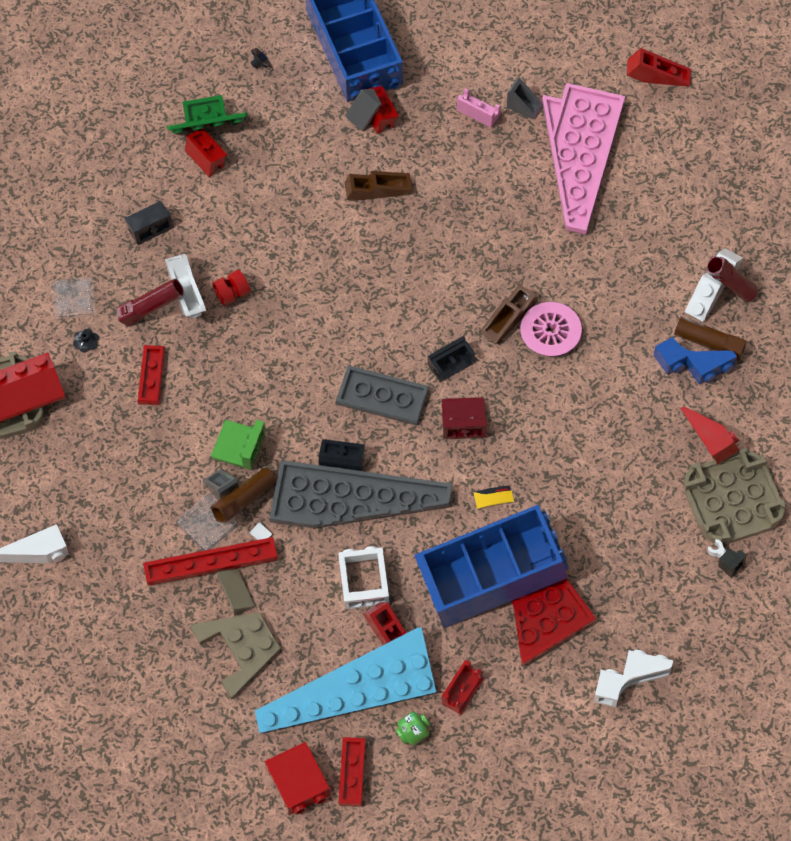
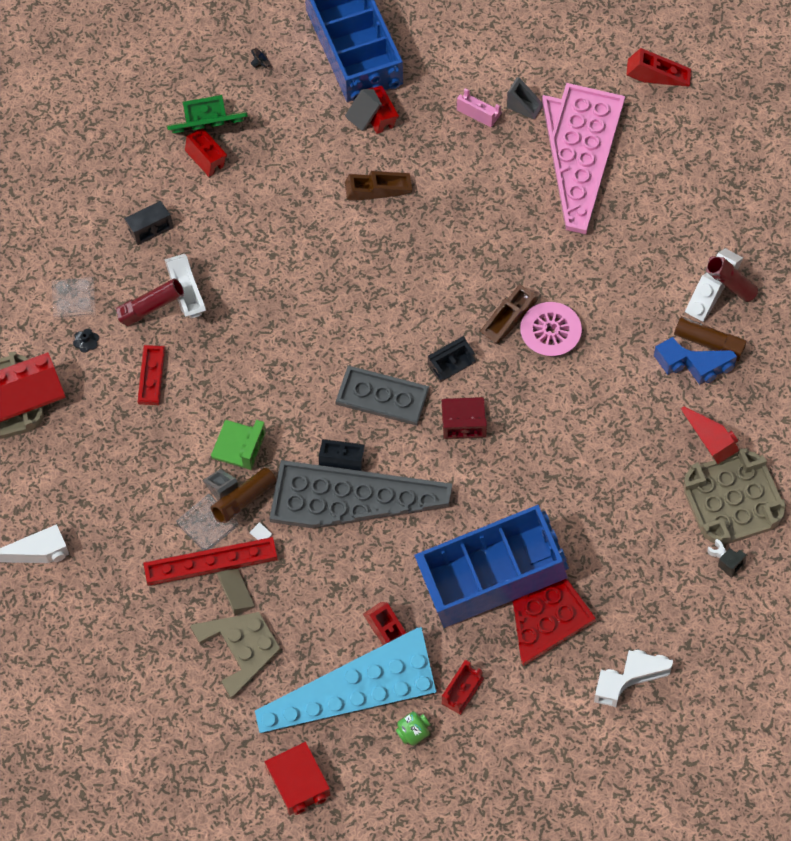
red wheel [212,269,251,306] -> none
white window [338,546,389,609] -> none
red plate [338,737,366,807] -> none
yellow sticker [473,485,514,509] -> none

